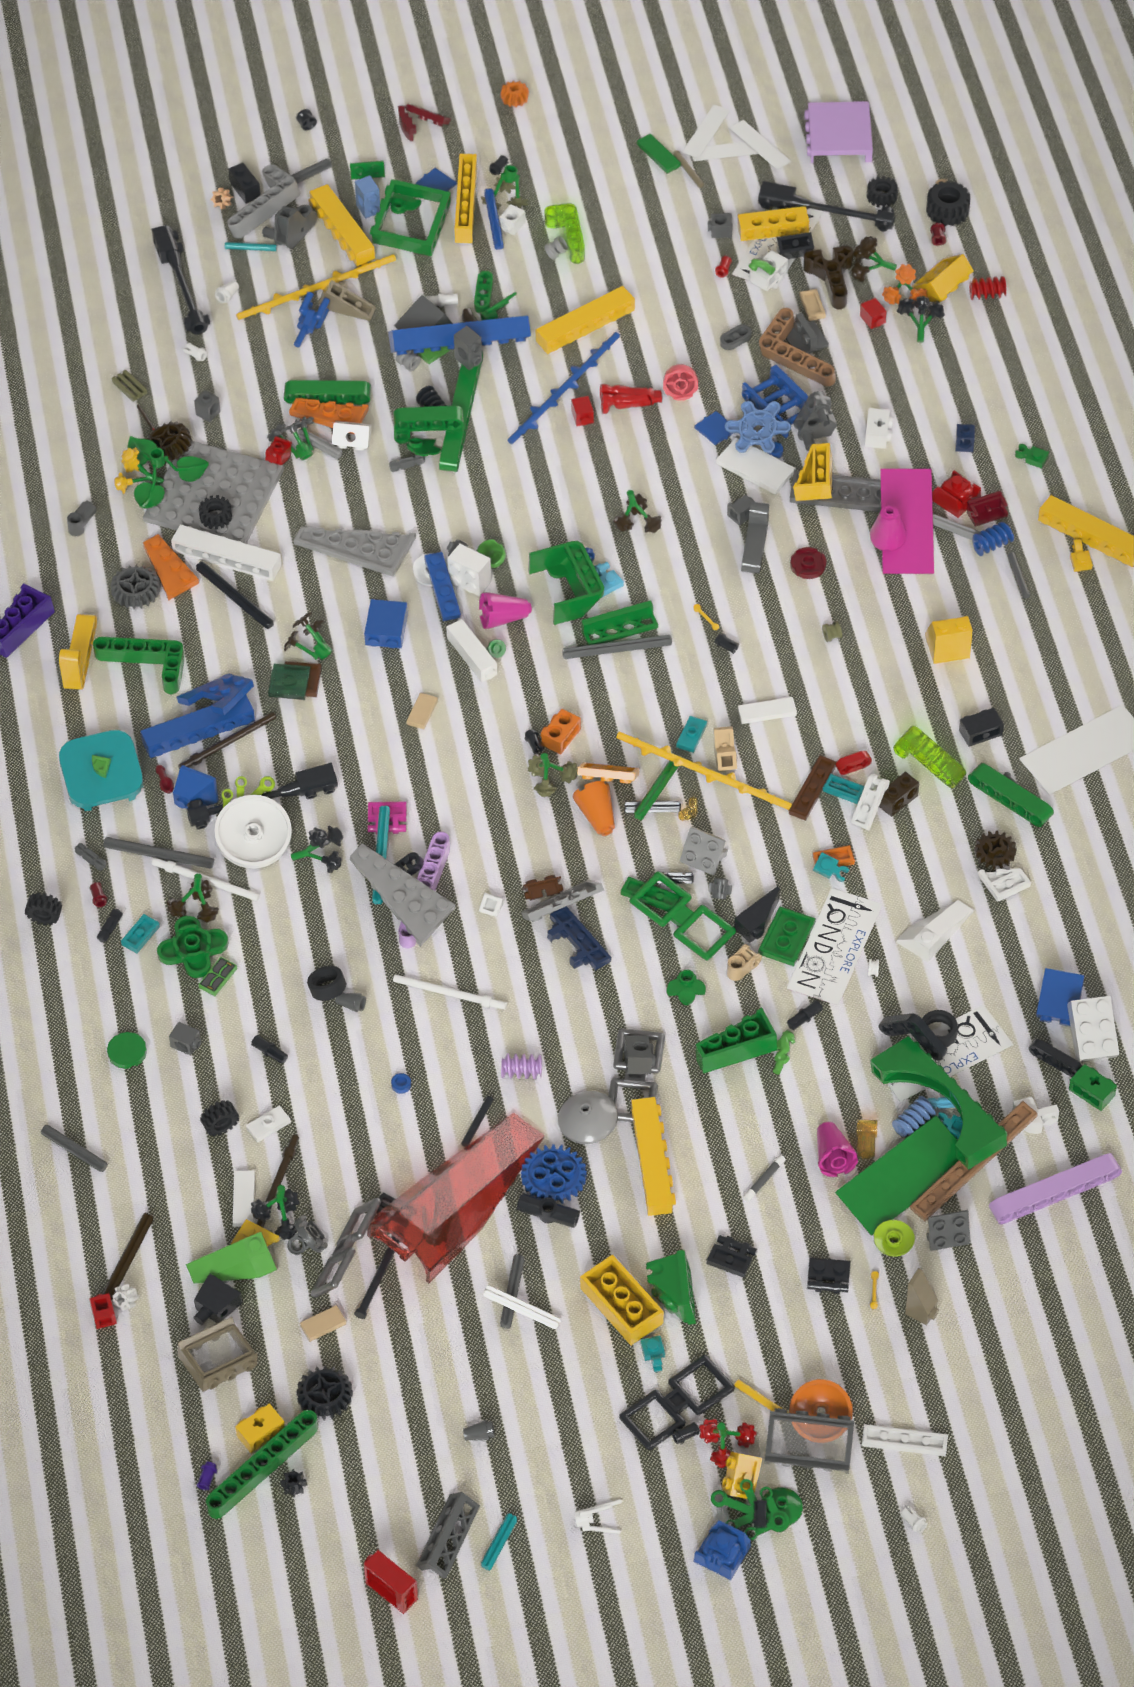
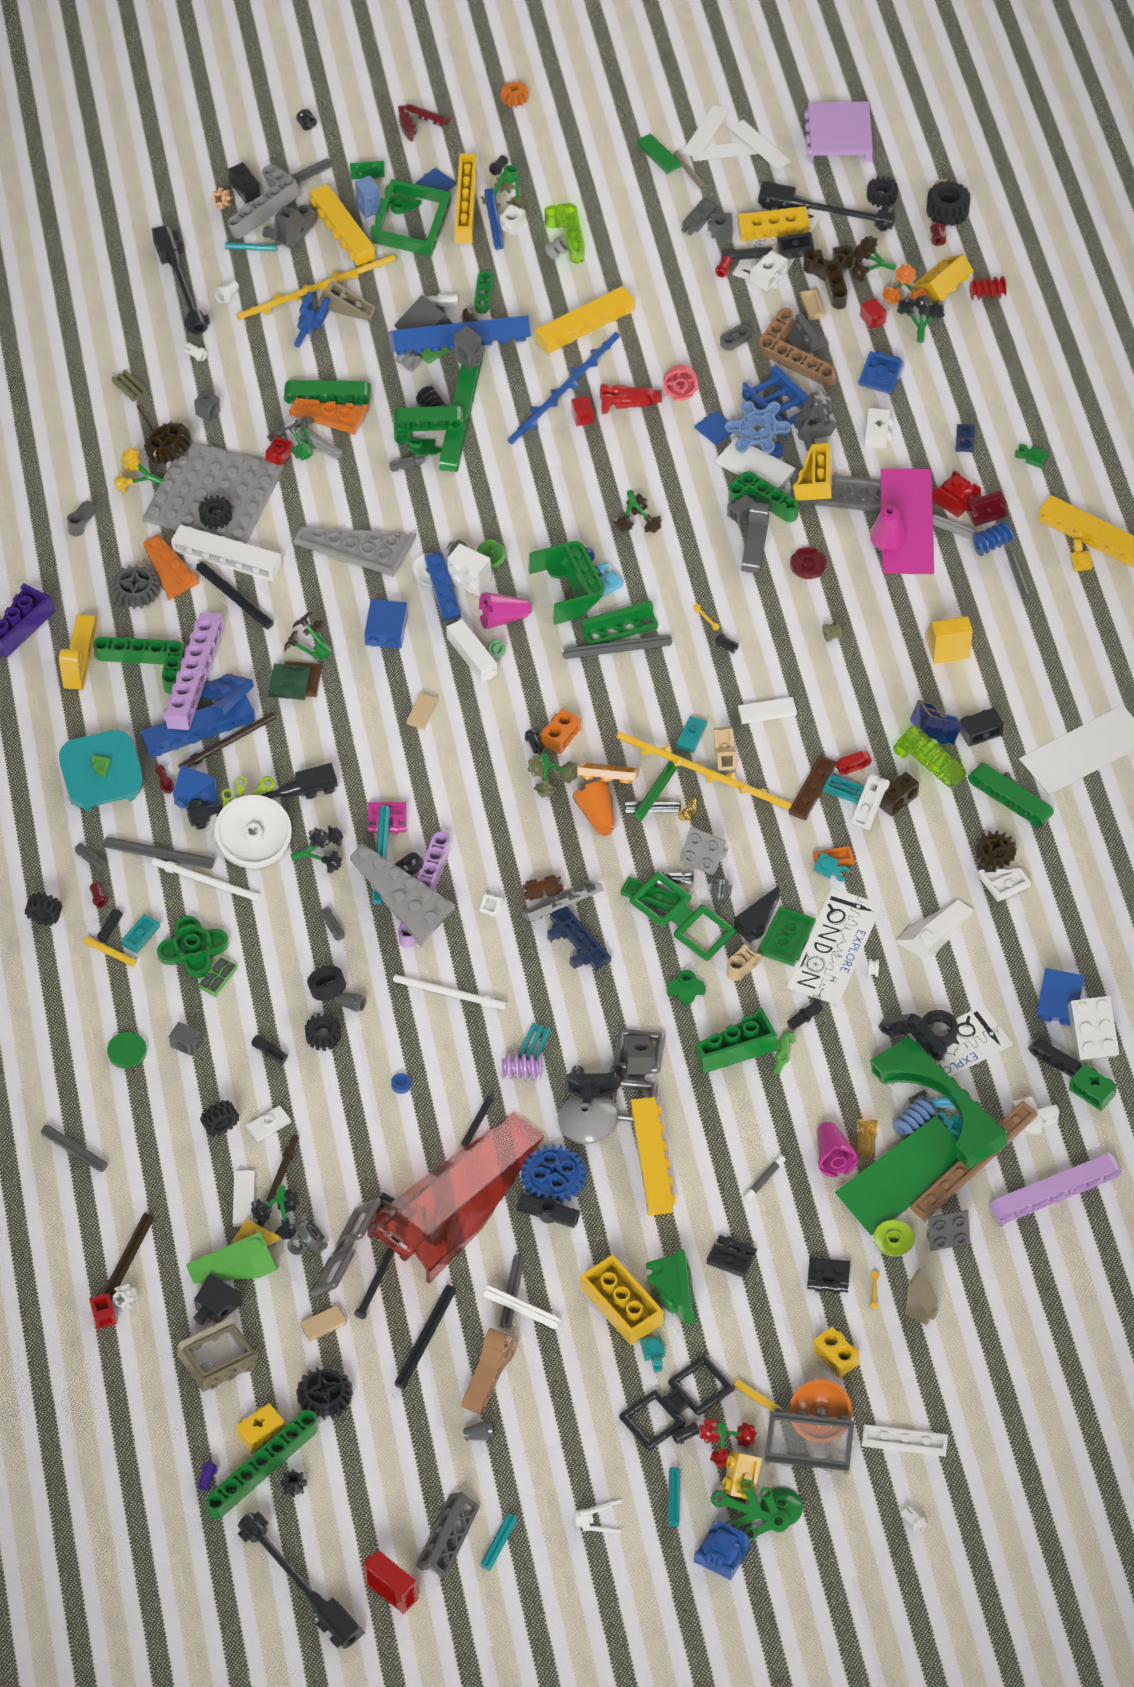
green plant [127,436,209,509] -> none
dark brown plant [166,874,219,923] -> none
white brick [332,421,372,450] -> none
green plant [480,292,517,320] -> none
bright green arm [749,259,775,275] -> none
black pin [752,1500,769,1528] -> none
none -> yellow bar [84,936,137,967]
none -> lavender brick [163,613,224,730]
none -> black bar [237,1511,365,1649]
none -> black tyre [305,1013,341,1051]
none -> dark grey axle [320,907,345,941]
none -> black axle [395,1285,456,1389]
none -> medium nougat beam [461,1328,517,1415]
none -> teal tile [519,1023,551,1060]
none -> black connector [564,1065,623,1103]
none -> teal axle [668,1467,680,1527]
none -> dark grey hinge [681,198,717,235]
none -> black axle [721,247,773,260]
none -> green beam [728,471,799,522]
none -> yellow brick [813,1326,859,1379]
none -> blue plate [858,351,904,395]
none -> clear blue brick [910,700,962,744]

